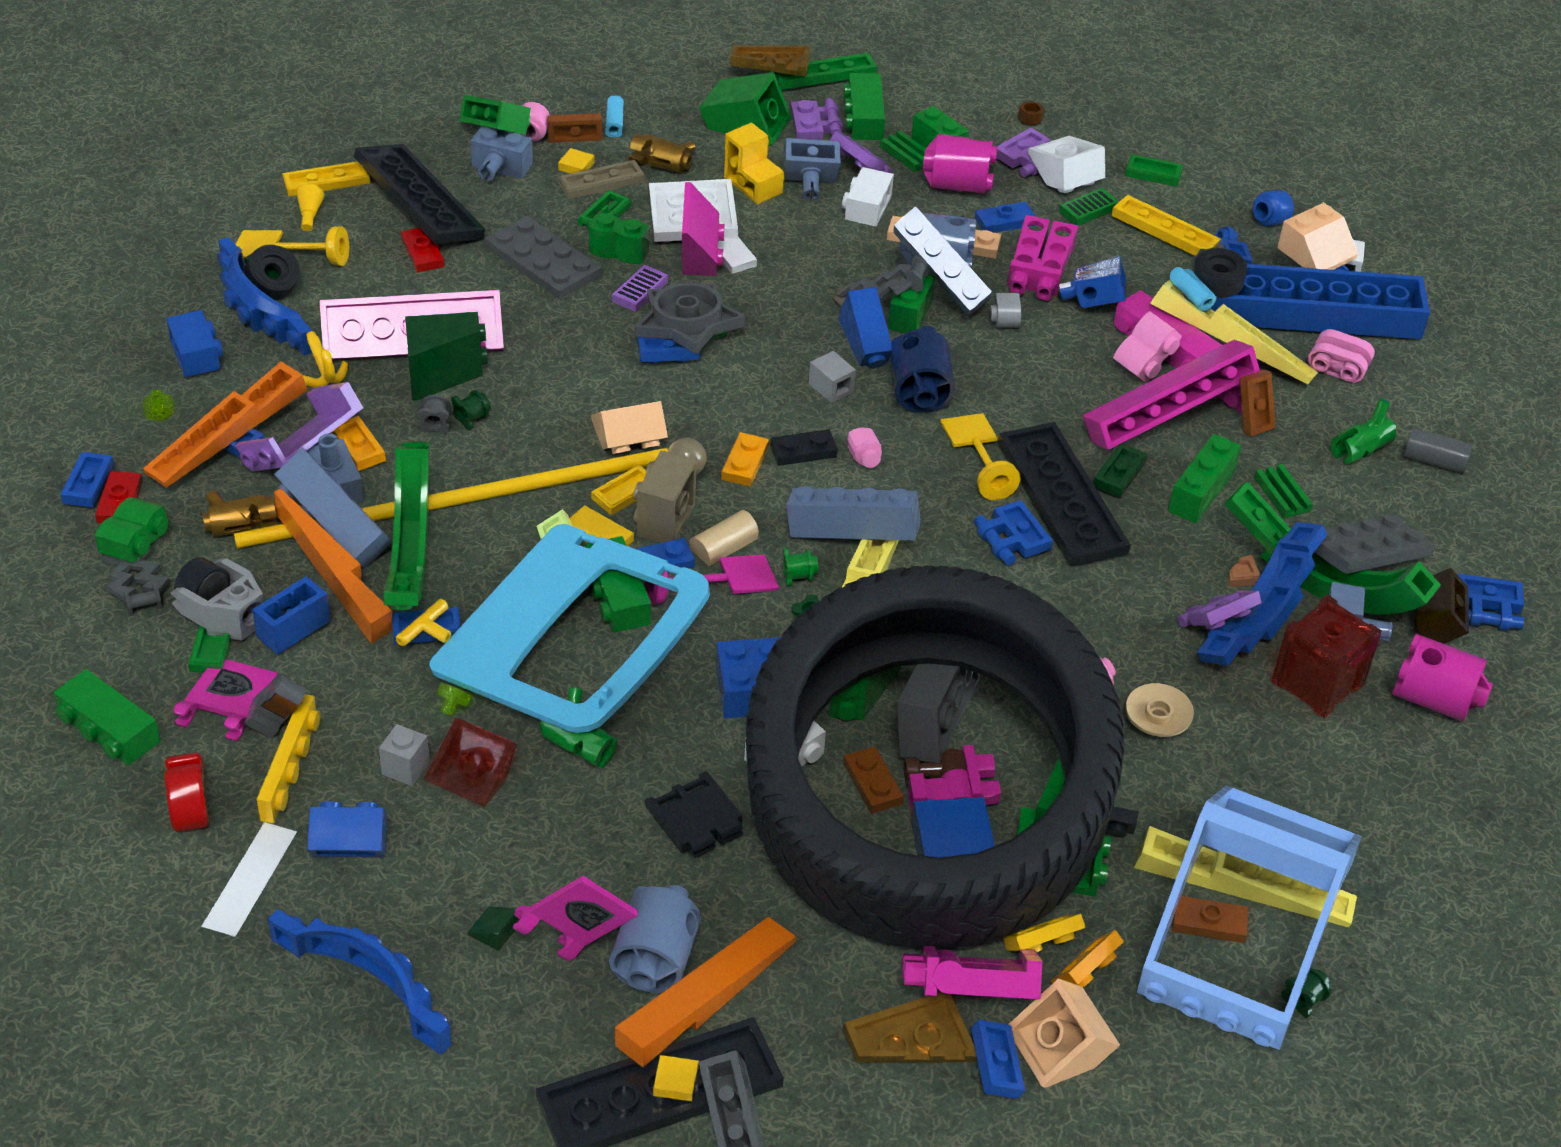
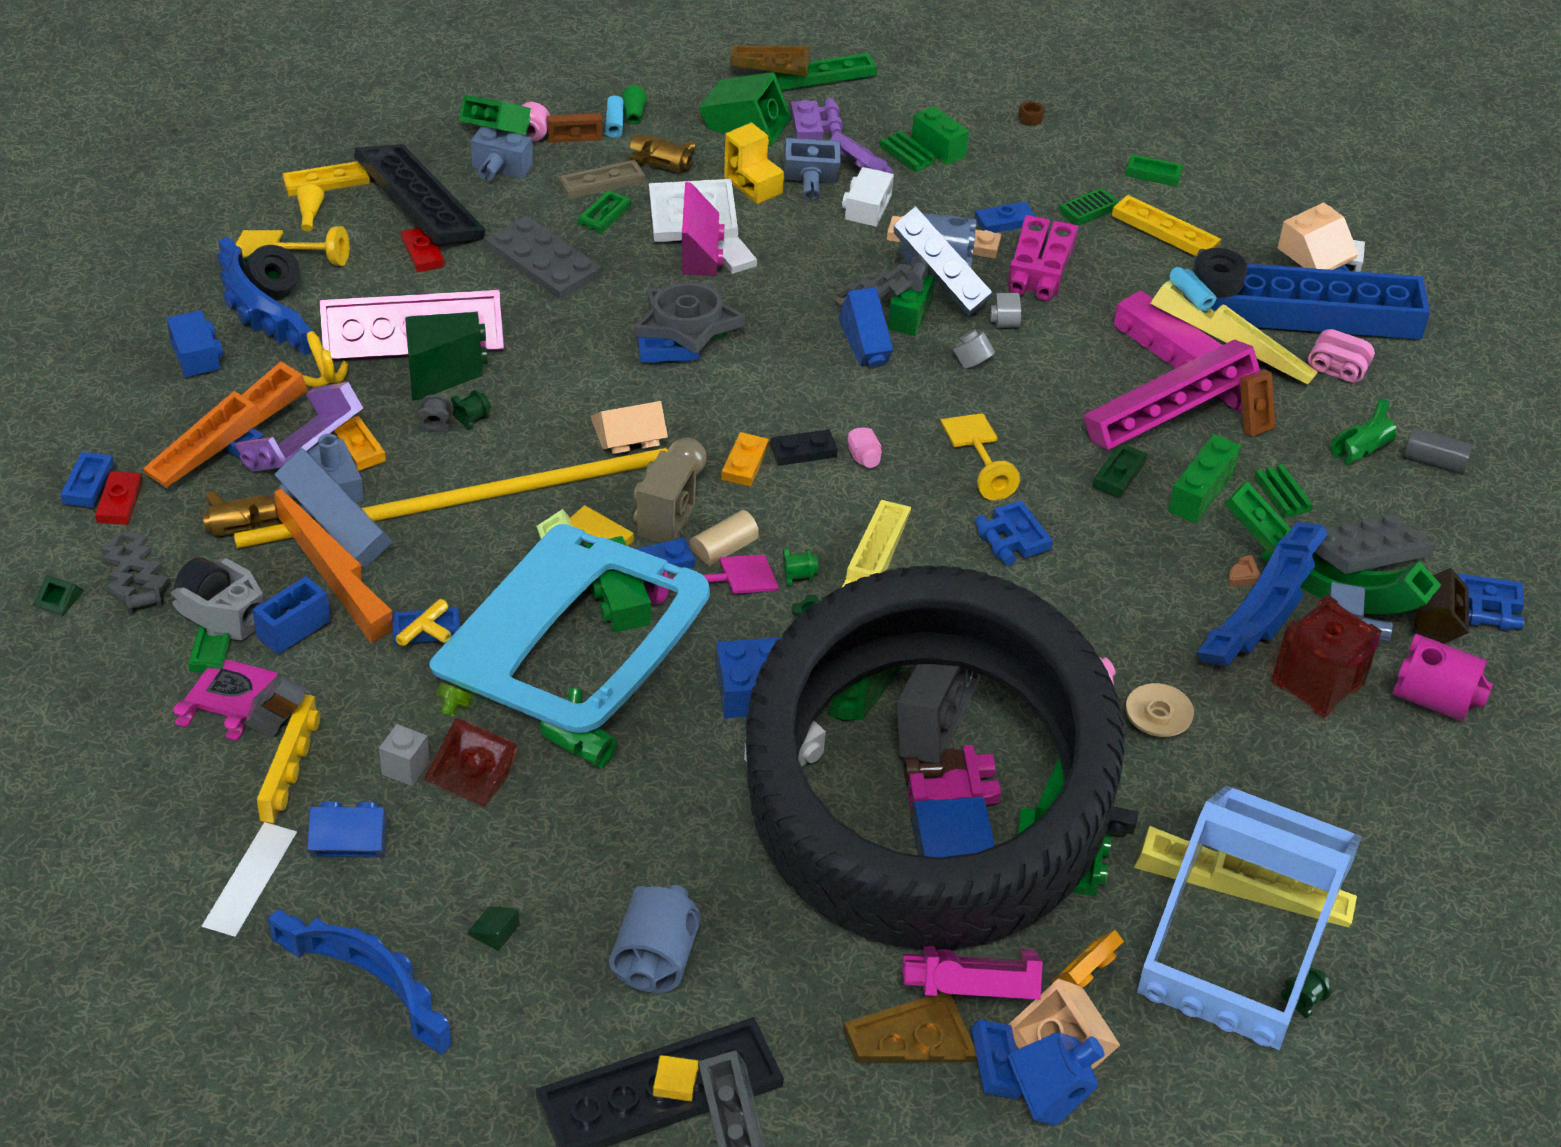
green brick [53,669,161,766] -> none
green brick [95,497,168,562] -> none
clear neon green tile [142,389,175,421] -> none
red animal [164,752,209,832] -> none
green arch [384,441,430,610] -> none
dark pink flag [513,876,638,961] -> none
yellow tile [558,148,595,174] -> none
green brick [589,213,649,264] -> none
yellow tile [591,464,646,515] -> none
medium lavender tile [612,265,668,312] -> none
orange slope [615,917,796,1068] -> none
black plate [645,771,743,858] -> none
sand blue brick [786,486,921,541] -> none
light grey brick [809,351,856,403] -> none
green brick [843,73,885,140] -> none
dark orange plate [843,746,904,814] -> none
dark blue cylinder [890,326,955,413] -> none
dark pink cylinder [923,134,998,195] -> none
medium lavender plate [996,128,1051,177] -> none
black plate [998,422,1131,566] -> none
yellow plate [1003,914,1086,952] -> none
white slope [1028,136,1105,193] -> none
blue torso [1059,256,1127,308] -> none
bright pink brick [1113,311,1182,382] -> none
dark orange plate [1172,896,1248,943] -> none
medium lavender plate [1177,590,1262,629] -> none
blue plate [1216,226,1253,264] -> none
blue head [1253,189,1294,227] -> none
none -> dark green slope [33,575,84,616]
none -> green cone [621,85,647,124]
none -> light grey plate [953,329,995,369]
none -> blue torso [1007,1032,1105,1126]

